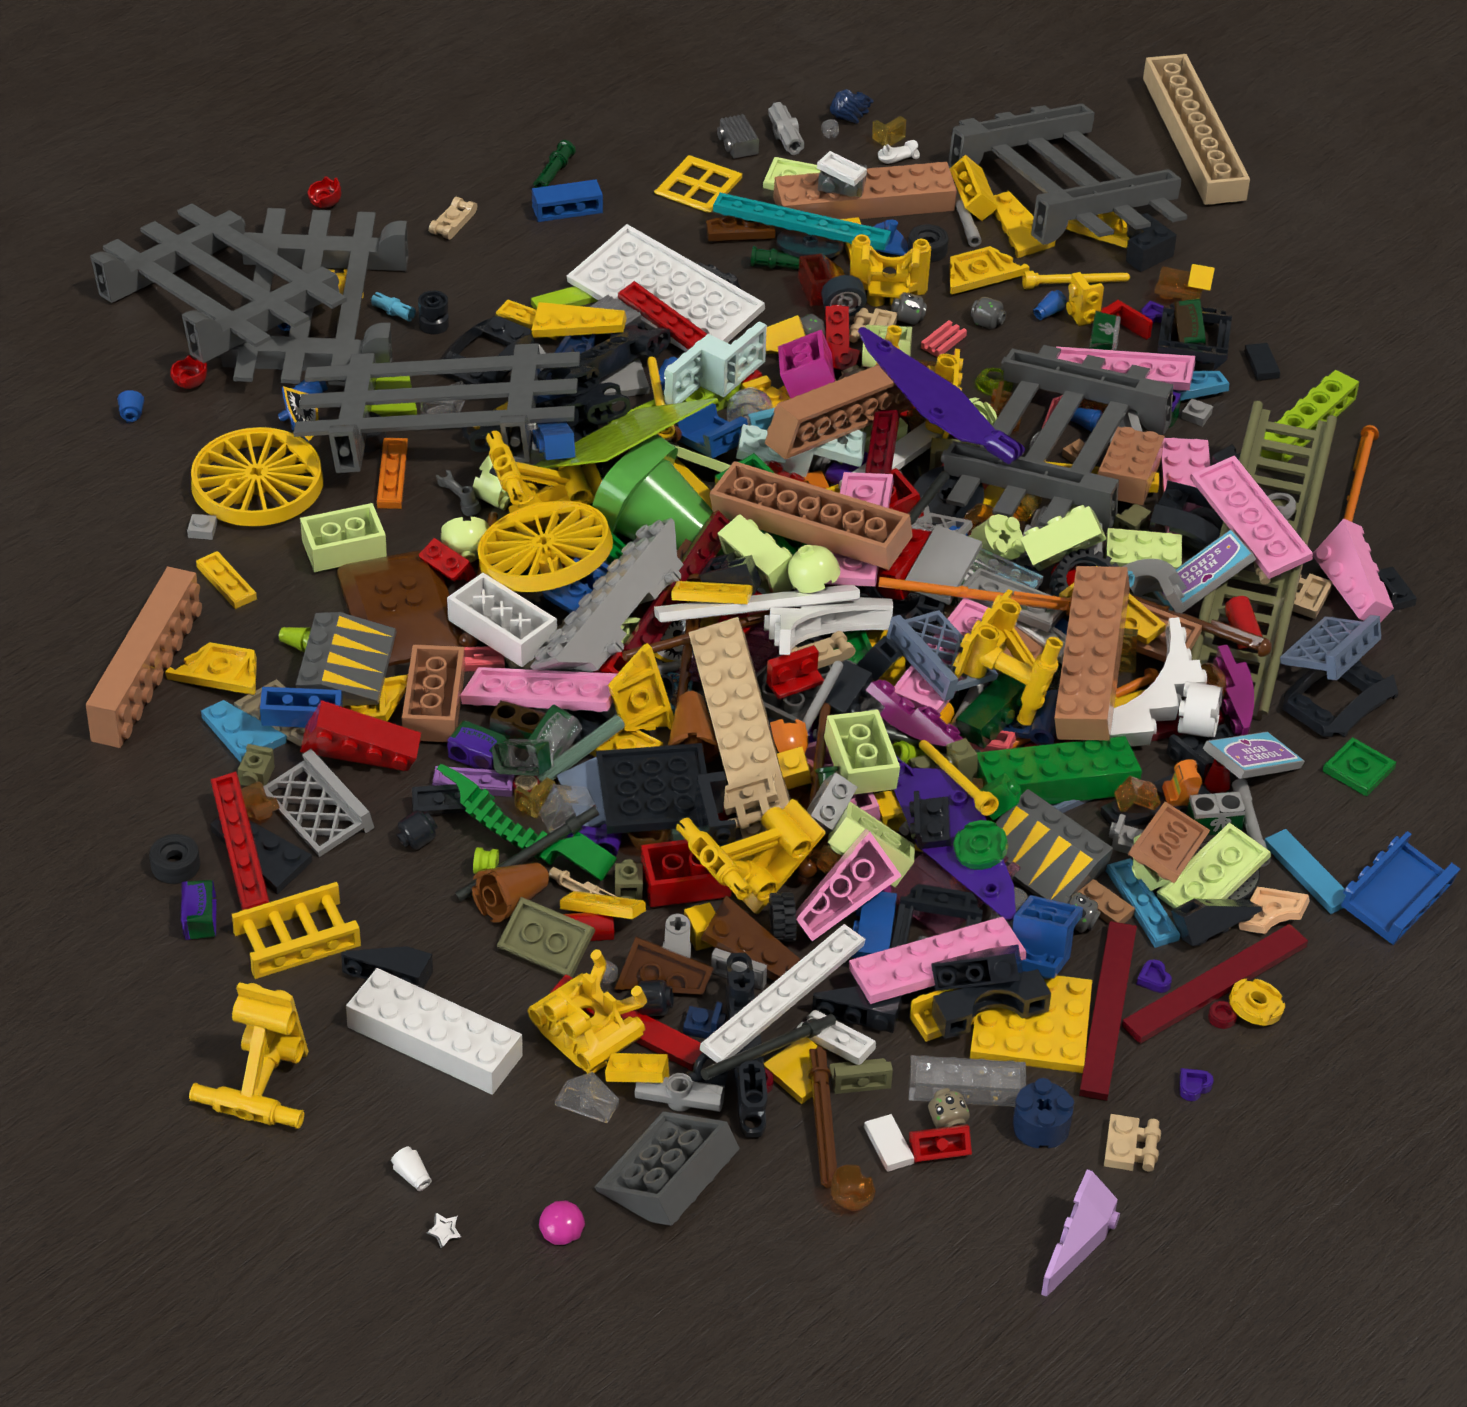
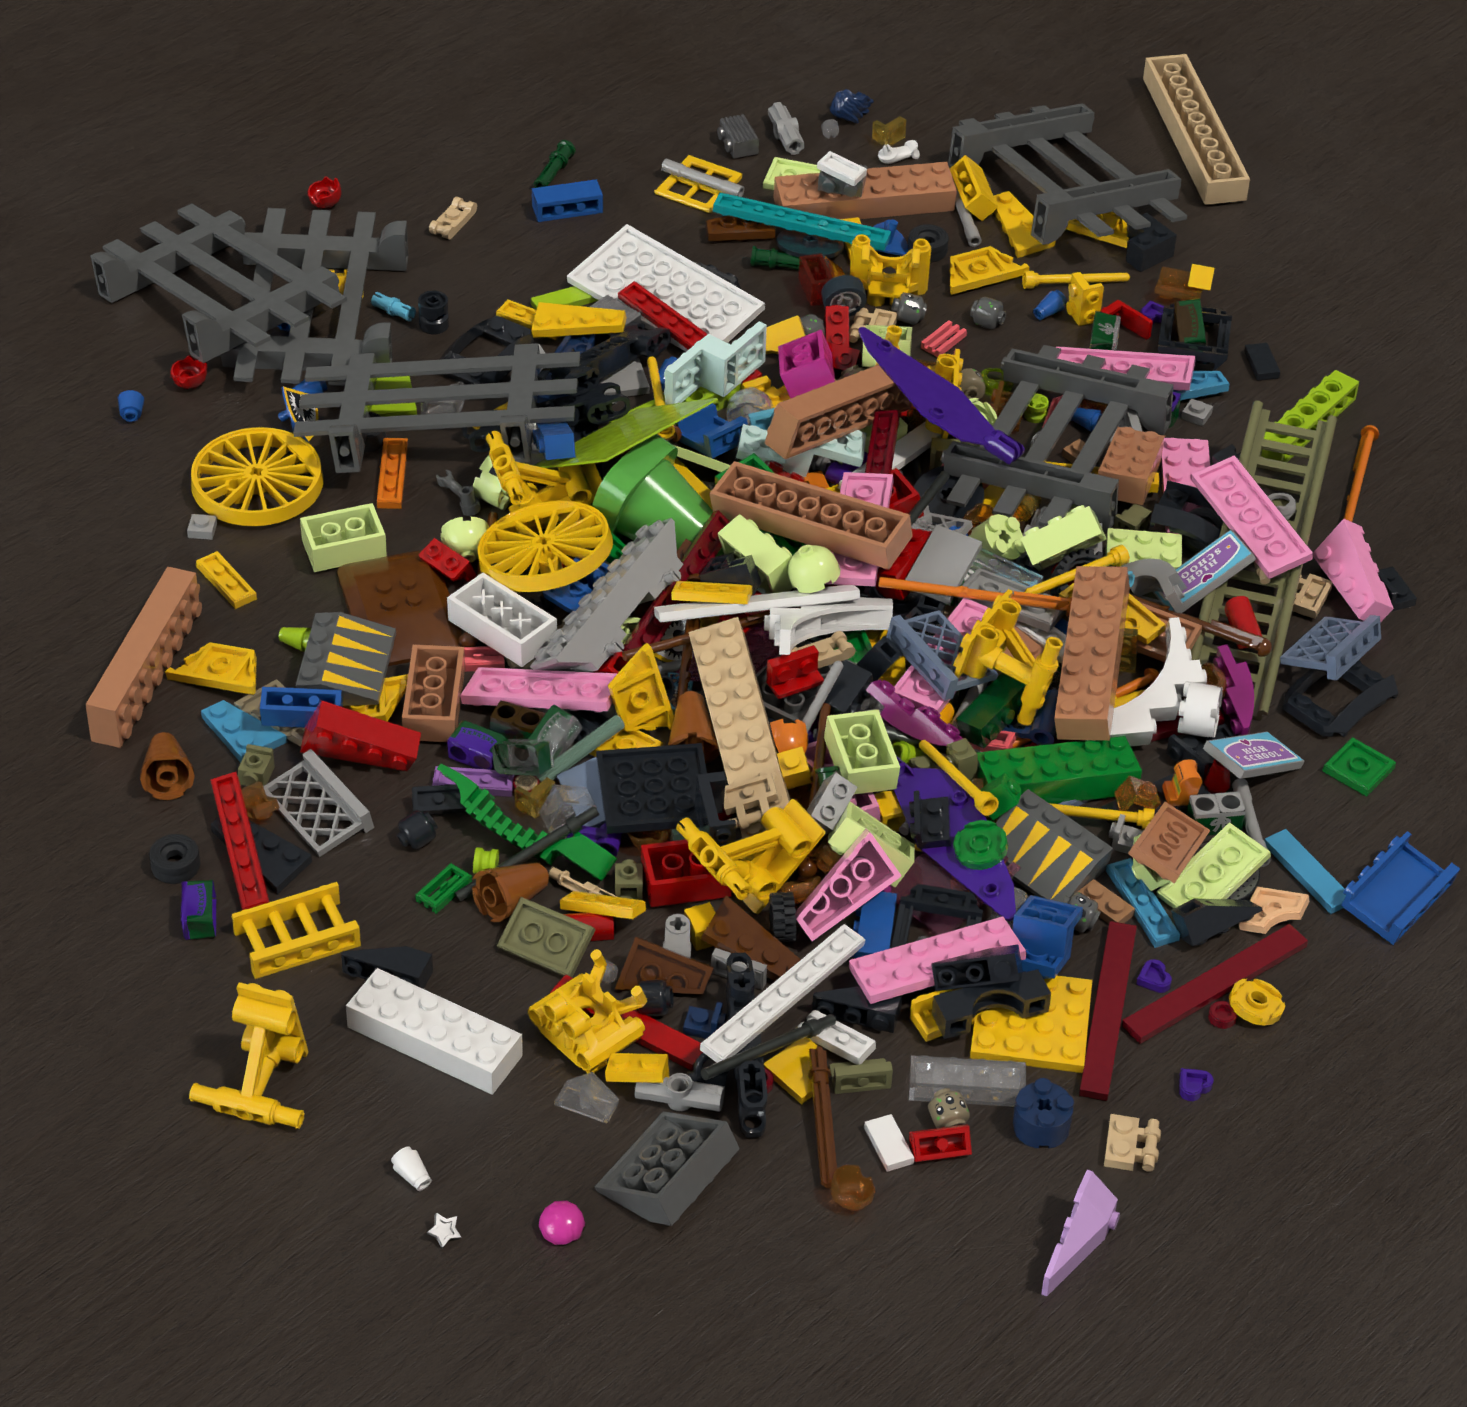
none -> dark orange cone [140,732,194,800]
none -> green tile [415,863,472,914]
none -> light grey piece [661,159,744,197]
none -> clear orange hair [780,876,821,908]
none -> dark tan head [960,368,986,401]
none -> lime wheel [1024,394,1049,423]
none -> yellow piece [1024,545,1130,594]
none -> yellow piece [1049,803,1155,829]

